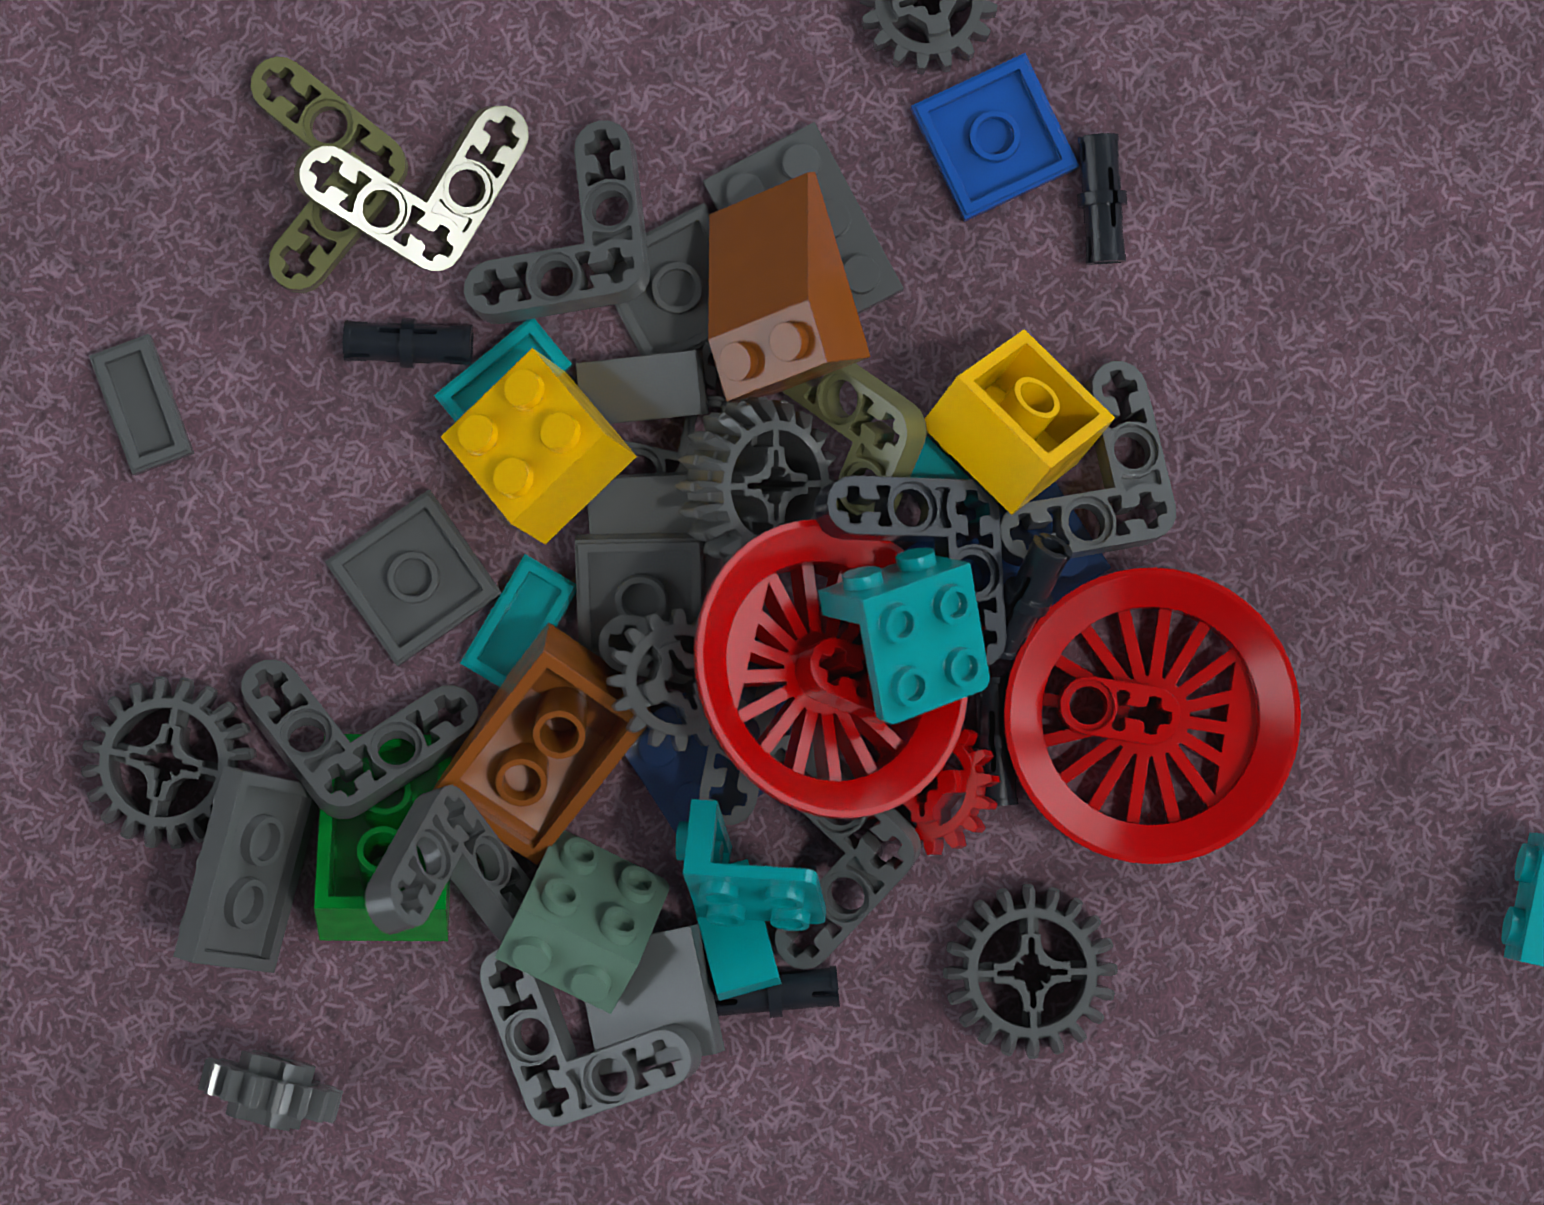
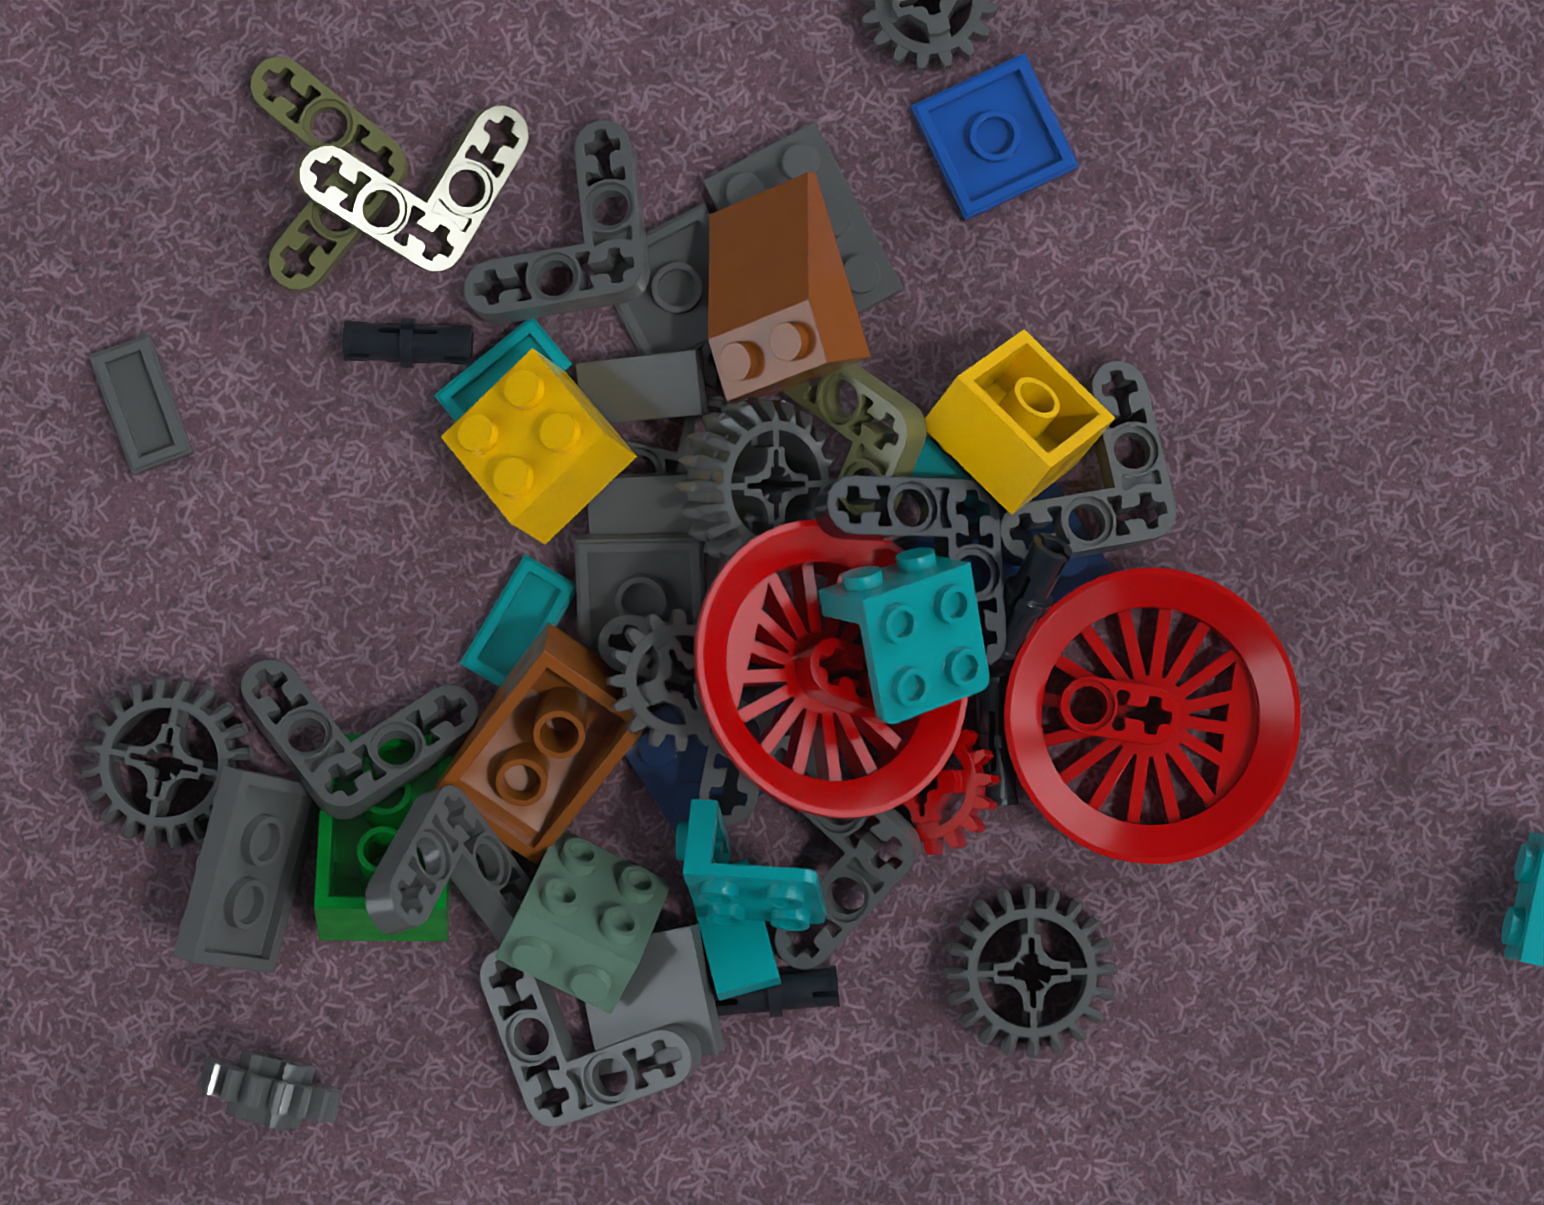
dark grey tile [325,489,502,667] -> none
black pin [1077,133,1127,265] -> none

